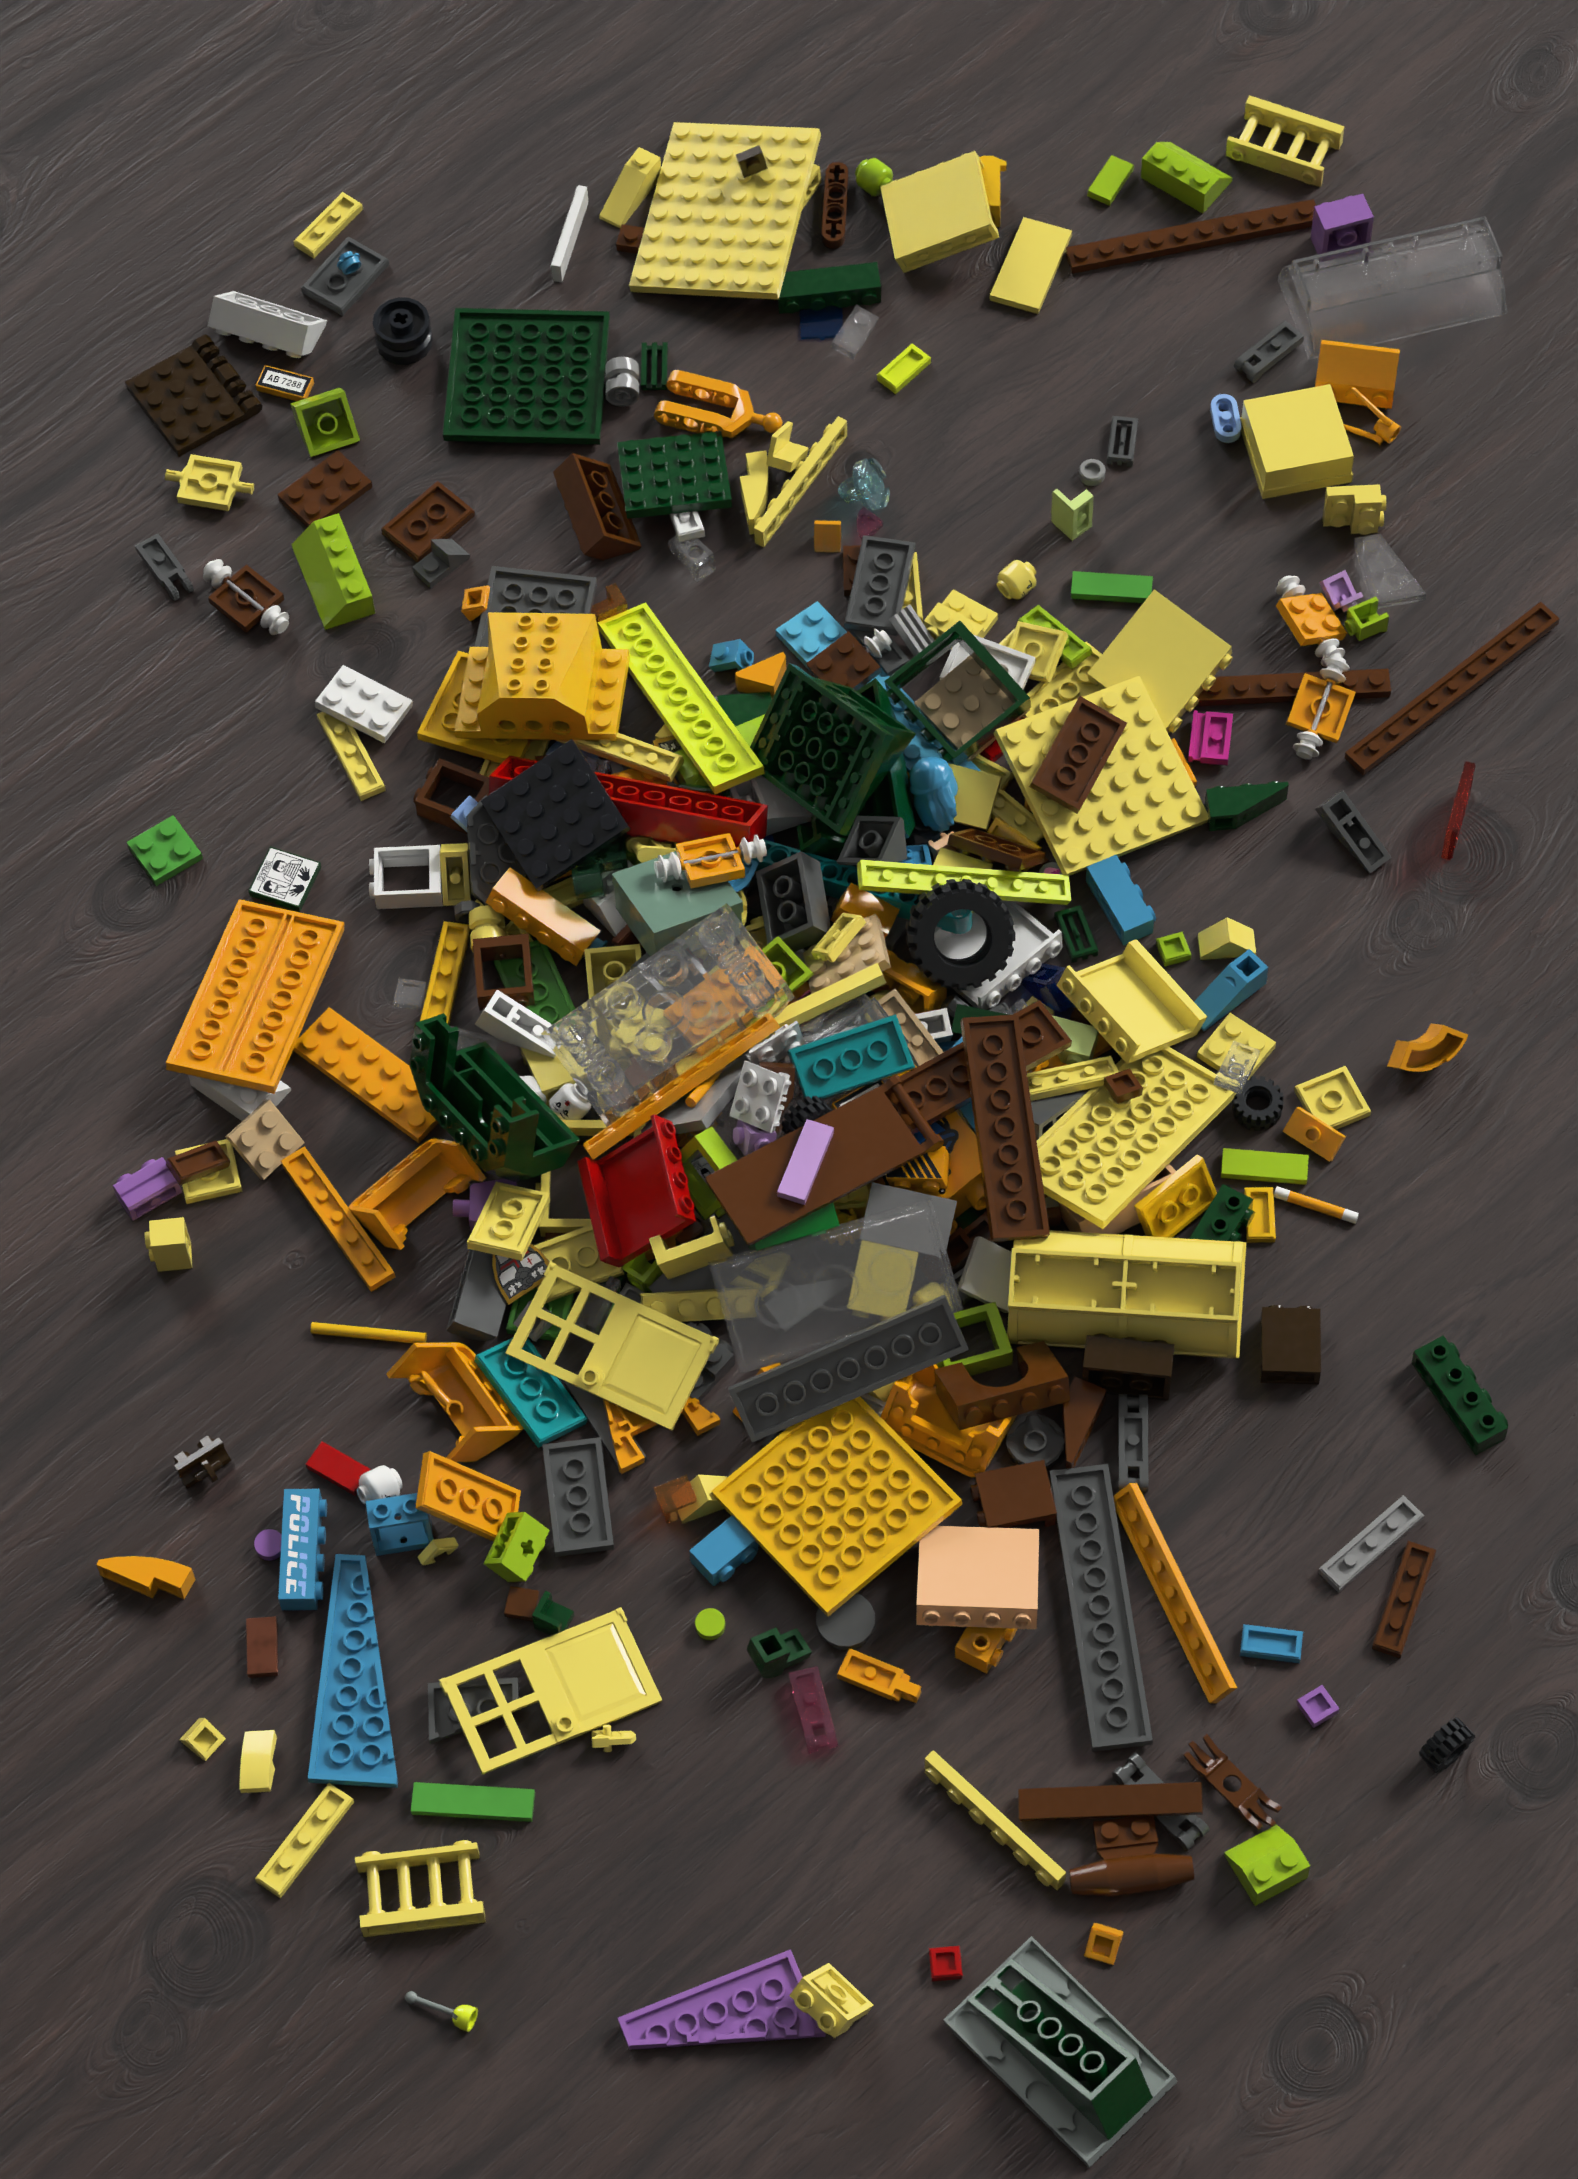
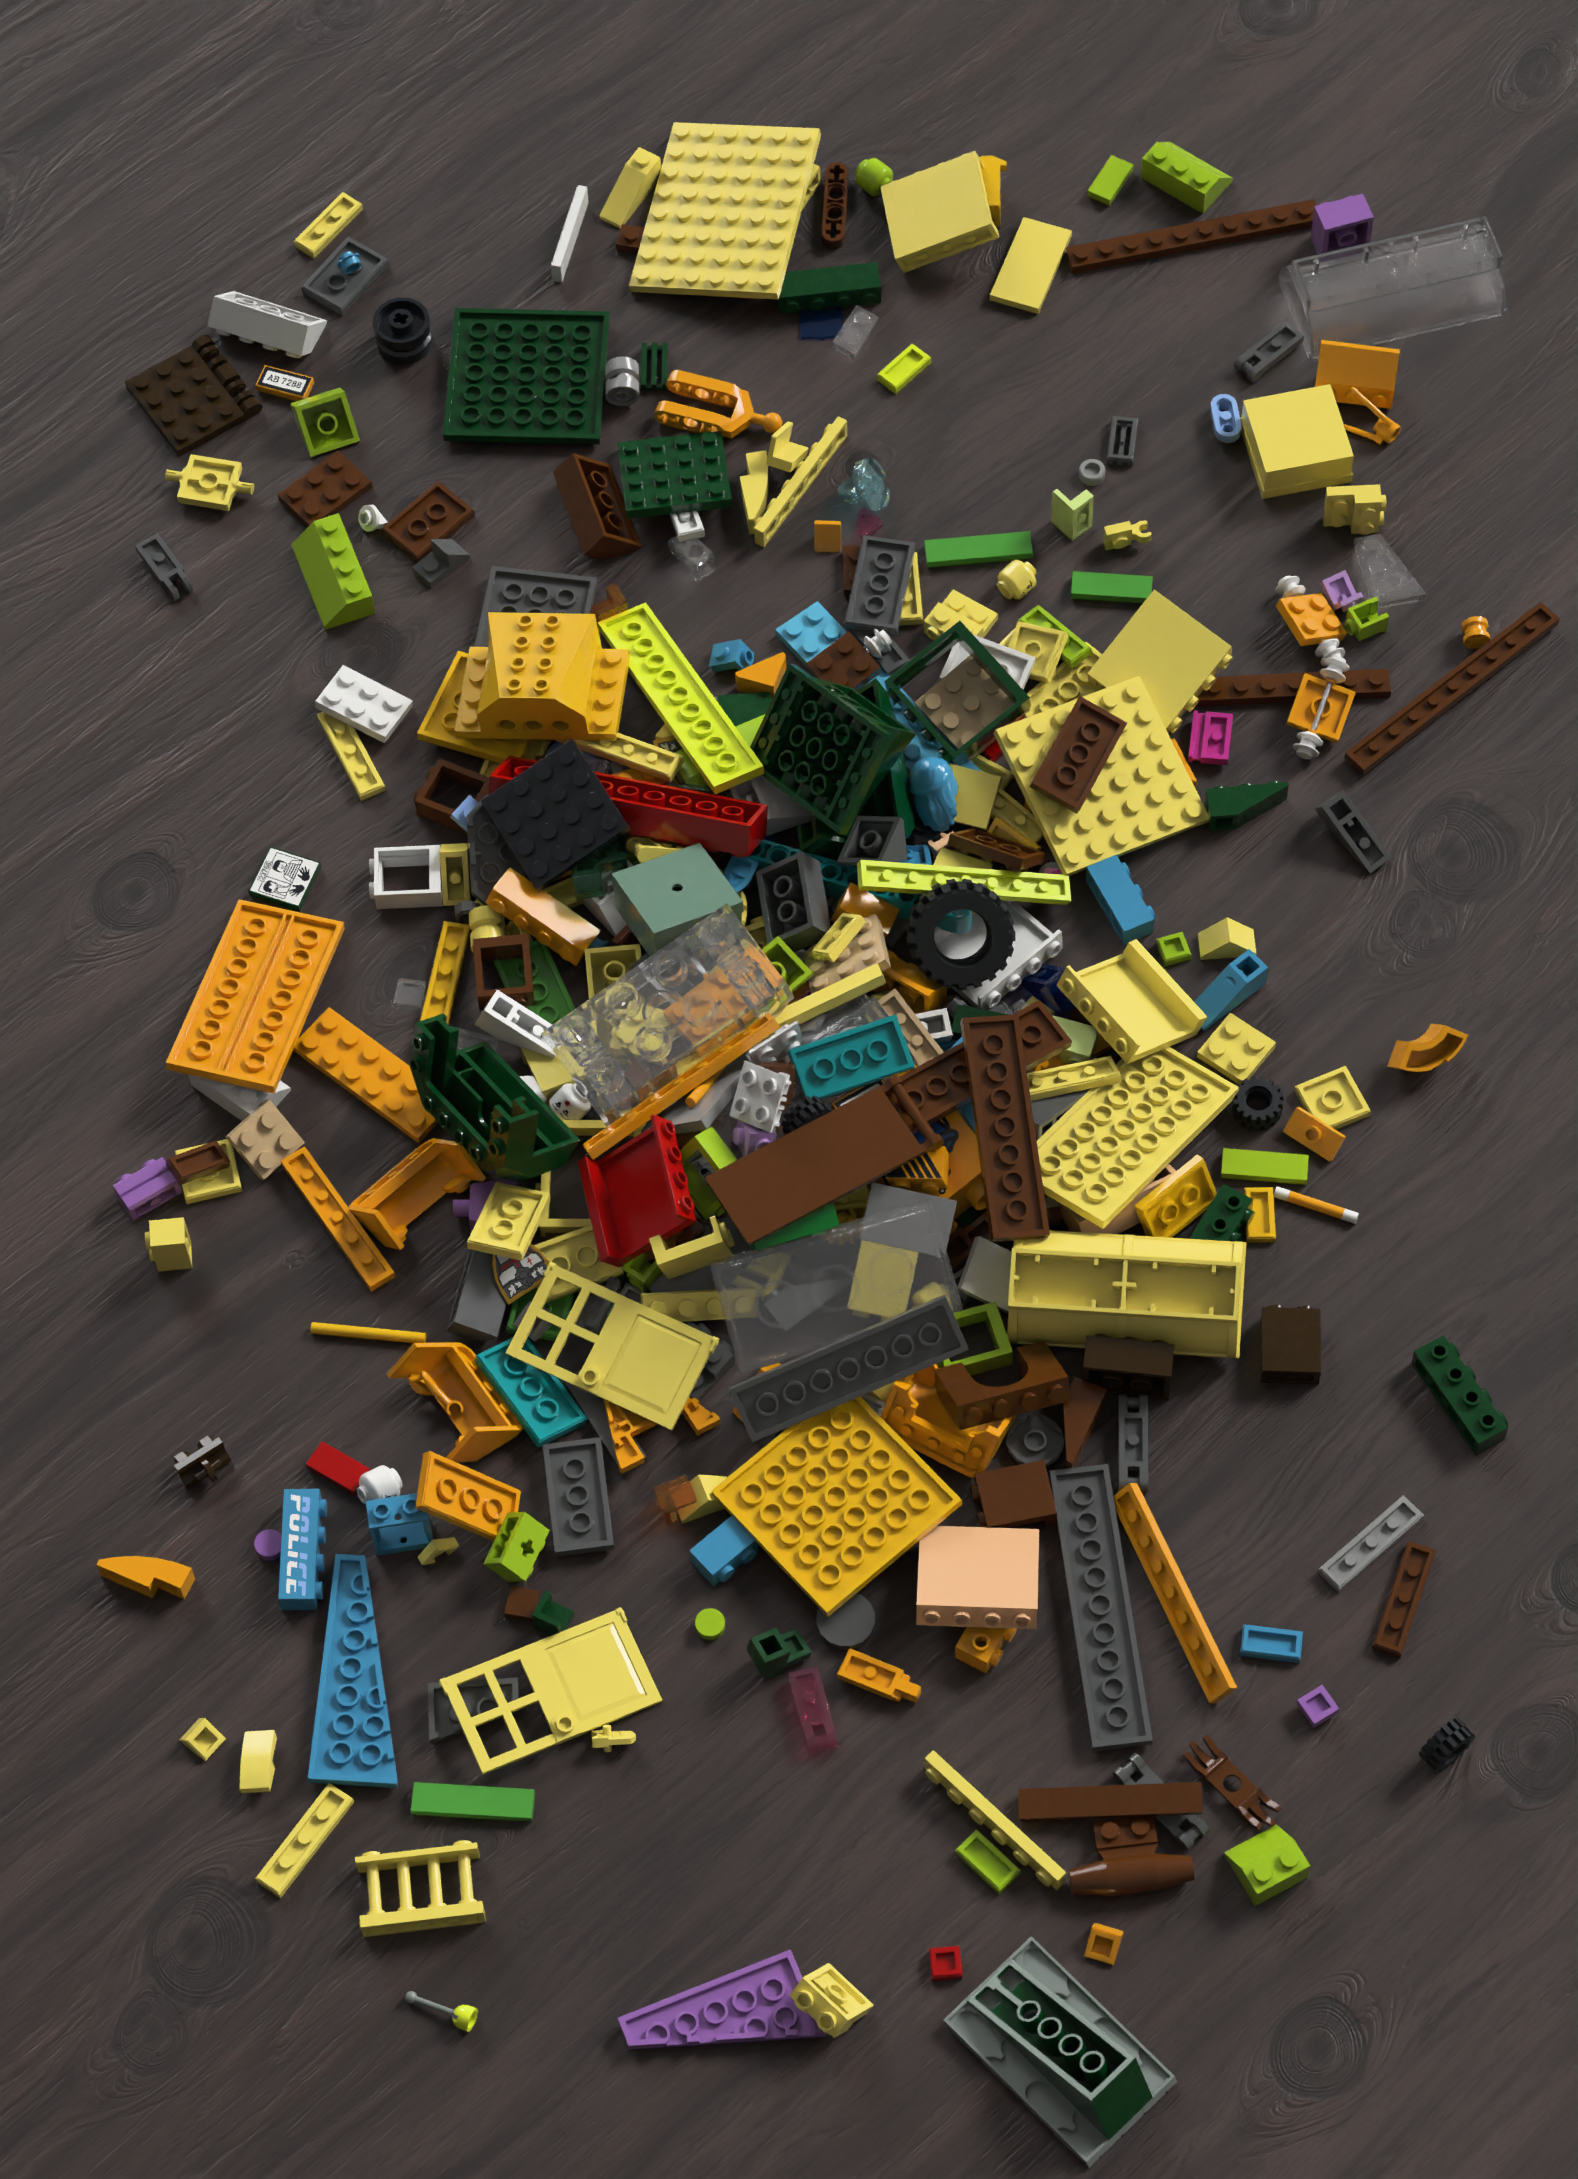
bright green plate [127,815,203,886] -> none
reddish brown plate [203,559,289,635] -> none
copper tile [246,1616,278,1678] -> none
light orange slope [461,585,490,621] -> none
light orange plate [654,833,767,889] -> none
dark brown plate [736,145,767,178] -> none
lavender tile [777,1119,834,1205] -> none
light grey tile [889,605,935,657] -> none
dark green tile [1054,905,1098,963] -> none
reddish brown plate [1104,1068,1143,1104] -> none
clear plate [1214,1041,1260,1094] -> none
light yellow fence [1226,95,1344,187] -> none
clear red tile [1441,761,1476,860] -> none
none -> white plate [358,505,388,531]
none -> bright green tile [924,531,1033,567]
none -> lime tile [955,1829,1021,1895]
none -> light yellow plate [1103,521,1152,550]
none -> light orange wheel [1461,616,1490,649]

